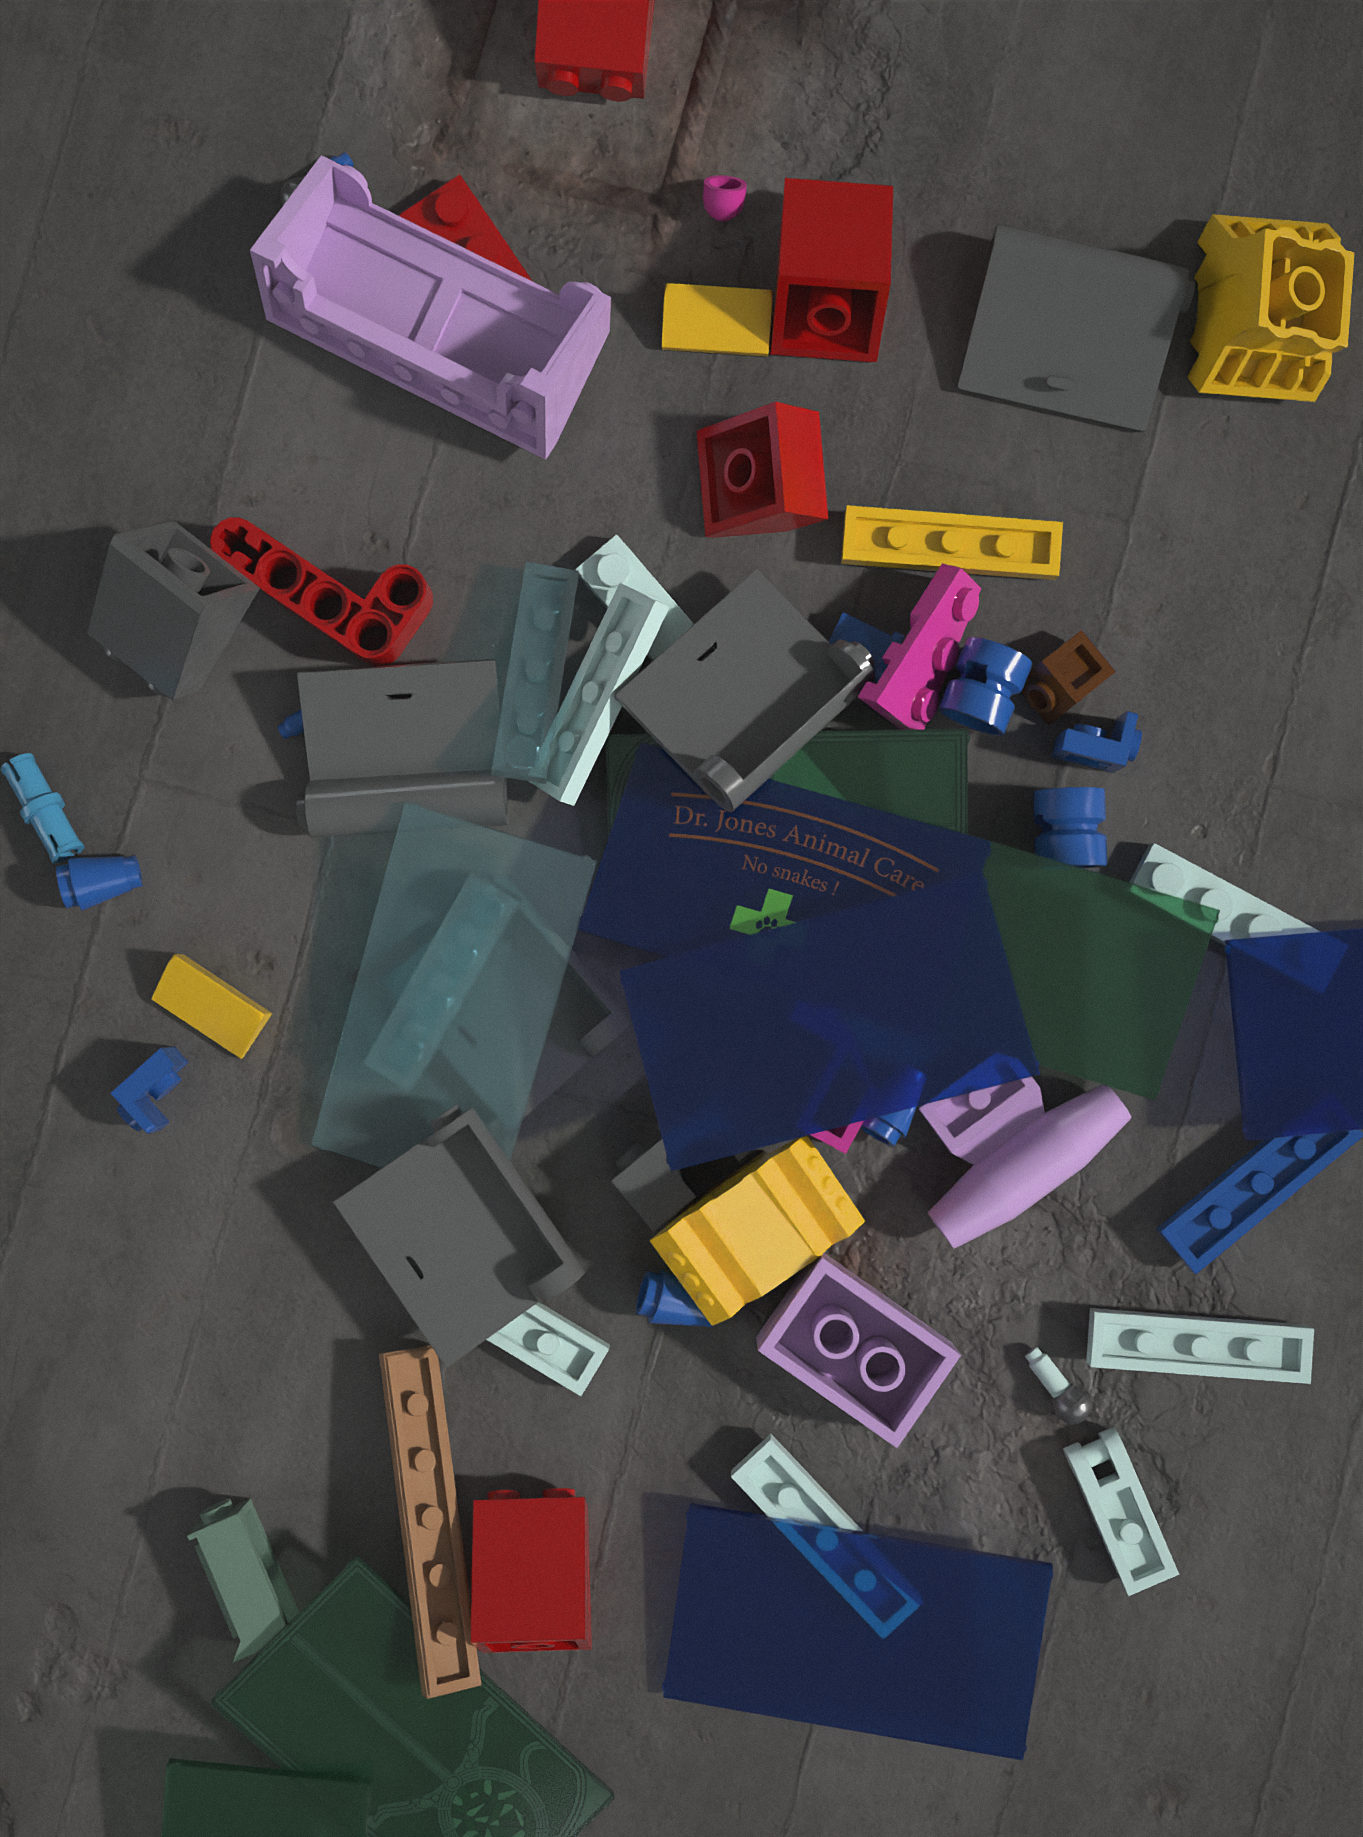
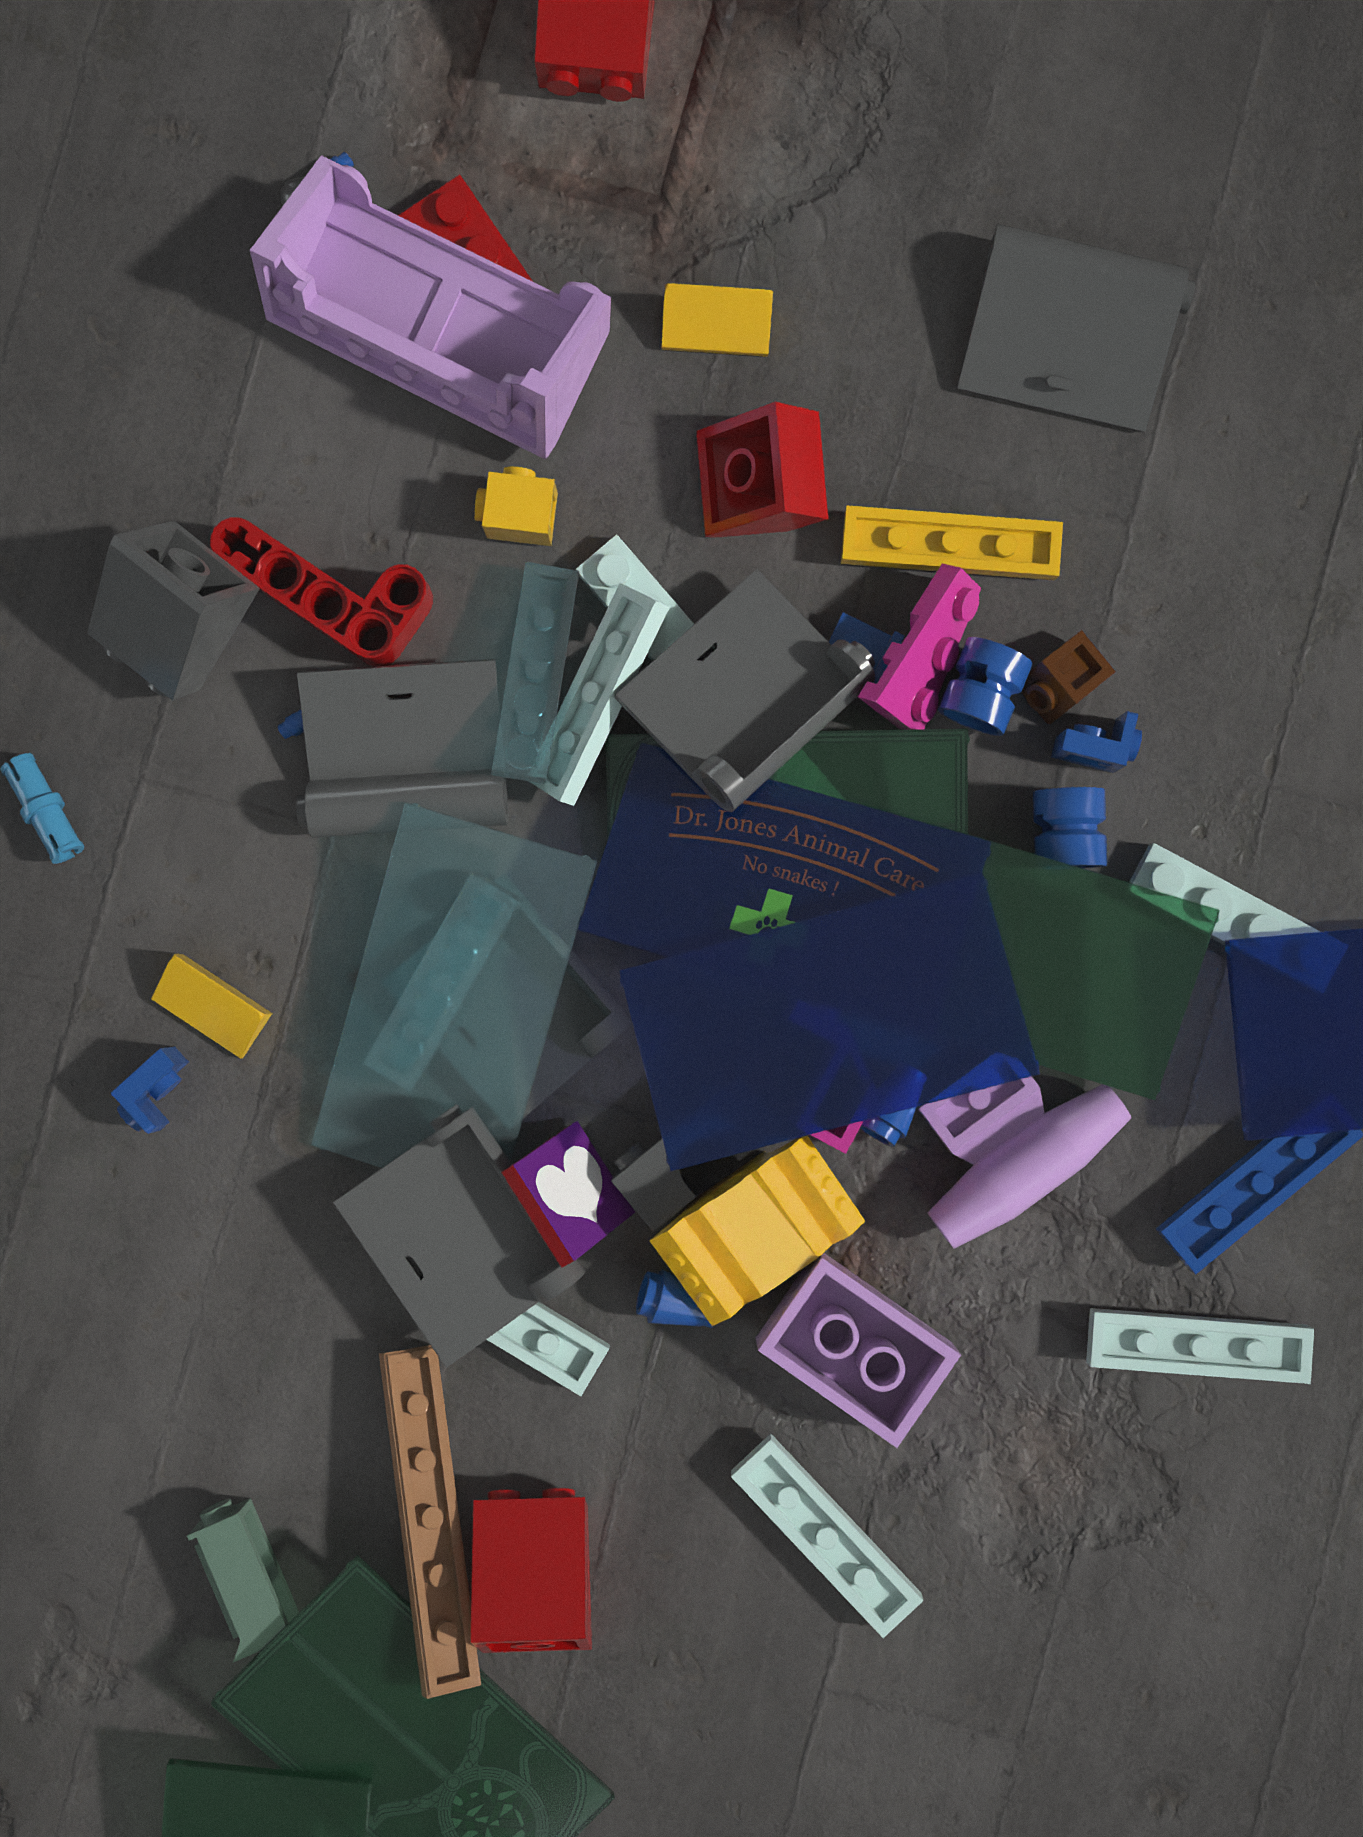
blue cone [56,855,143,911] -> none
clear blue piece [662,1503,1054,1761] -> none
dark pink hinge [703,175,747,221] -> none
red slope [770,178,894,363] -> none
piece [1025,1347,1092,1425] -> none
light aqua plate [1063,1427,1179,1596] -> none
yellow slope [1187,214,1354,402] -> none
none -> yellow brick [475,466,558,546]
none -> tile [501,1121,635,1268]

